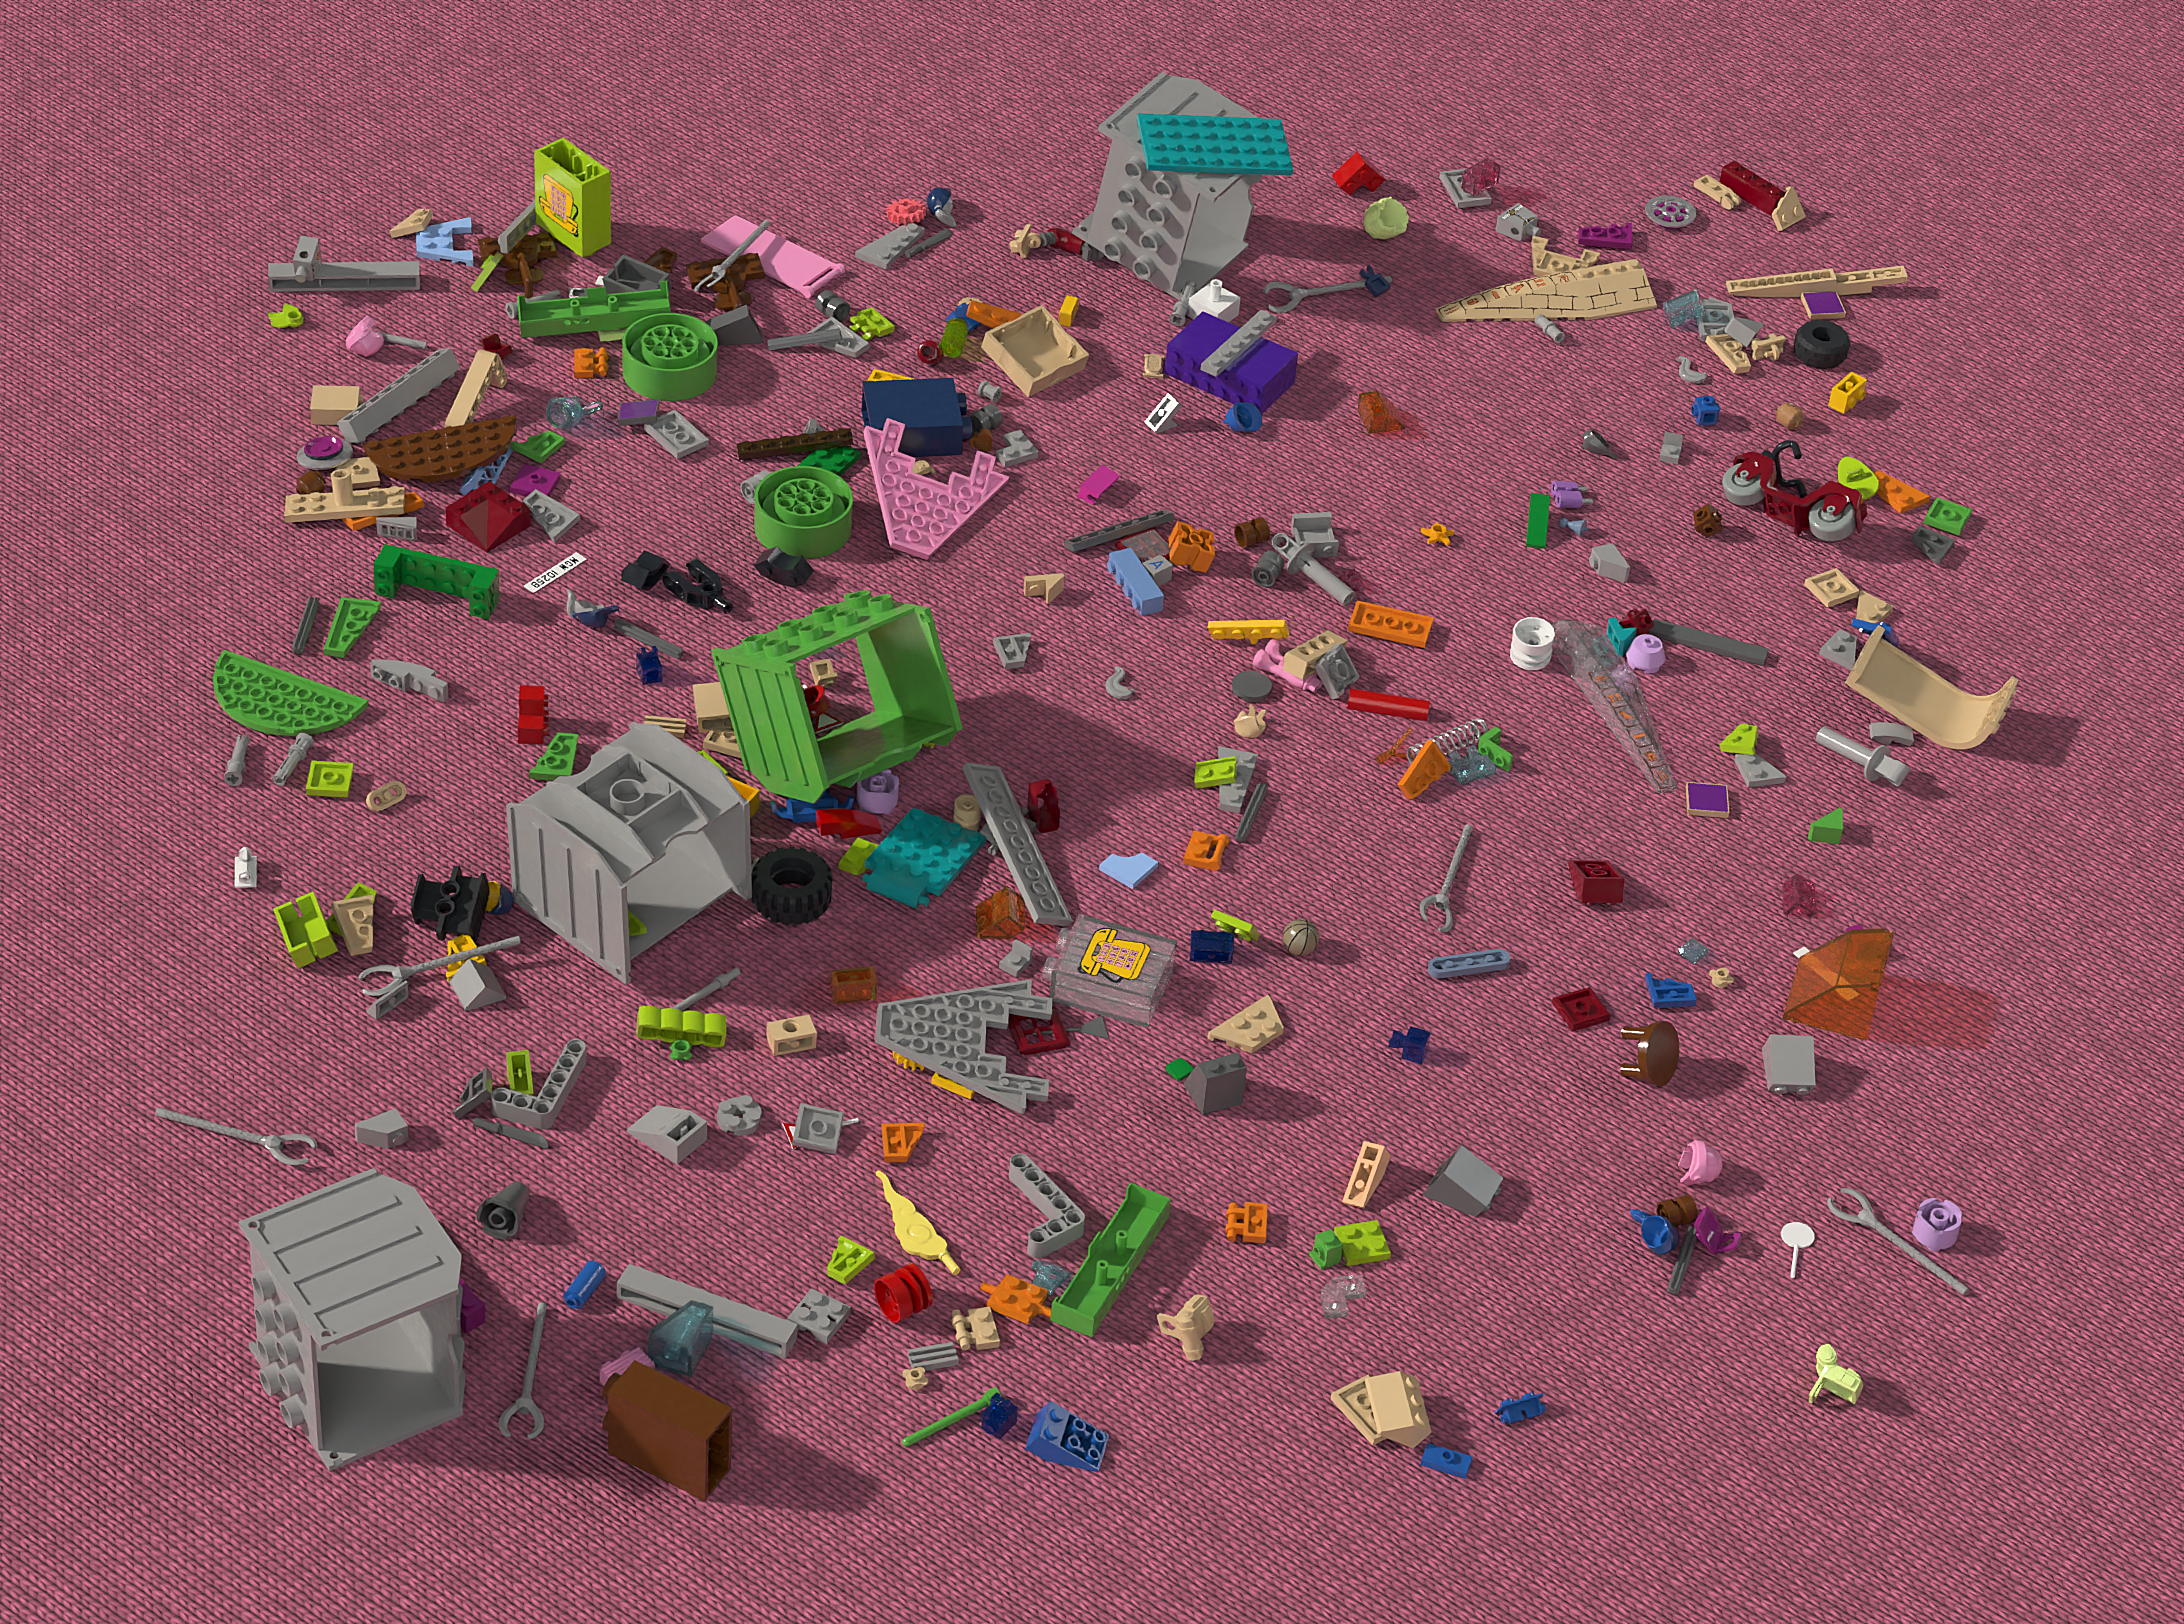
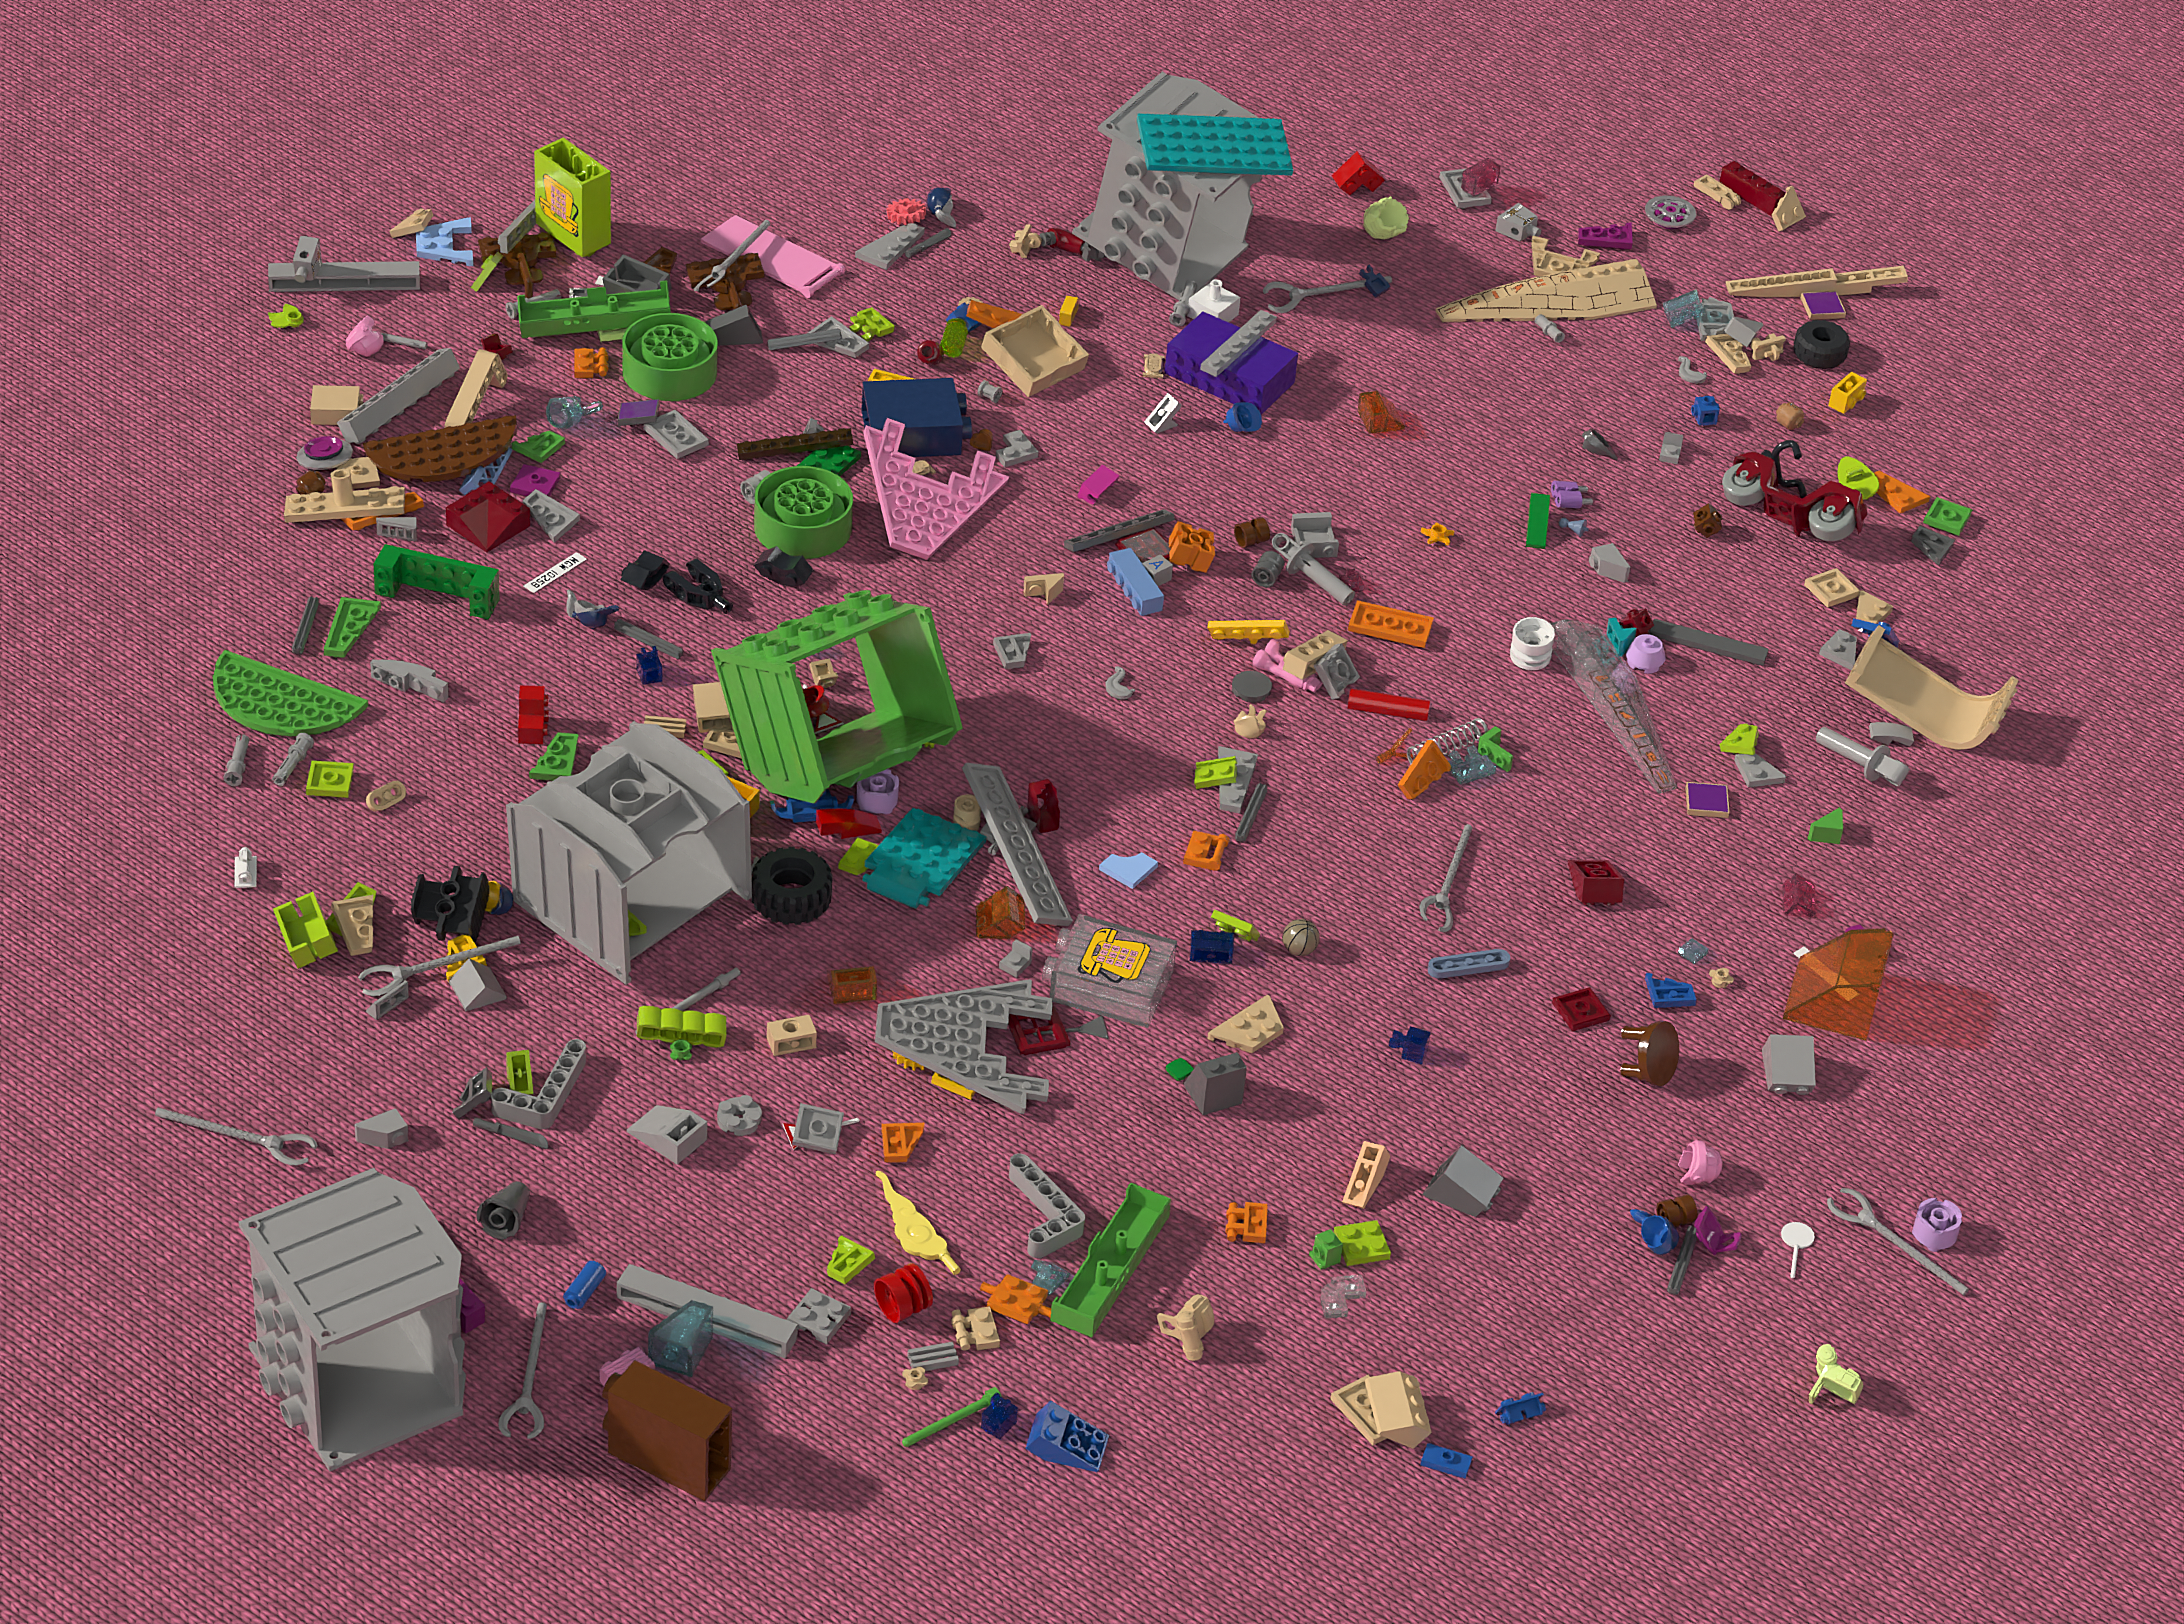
dark grey wheel [815,290,850,322] -> none
dark grey wheel [968,404,1003,434] -> none

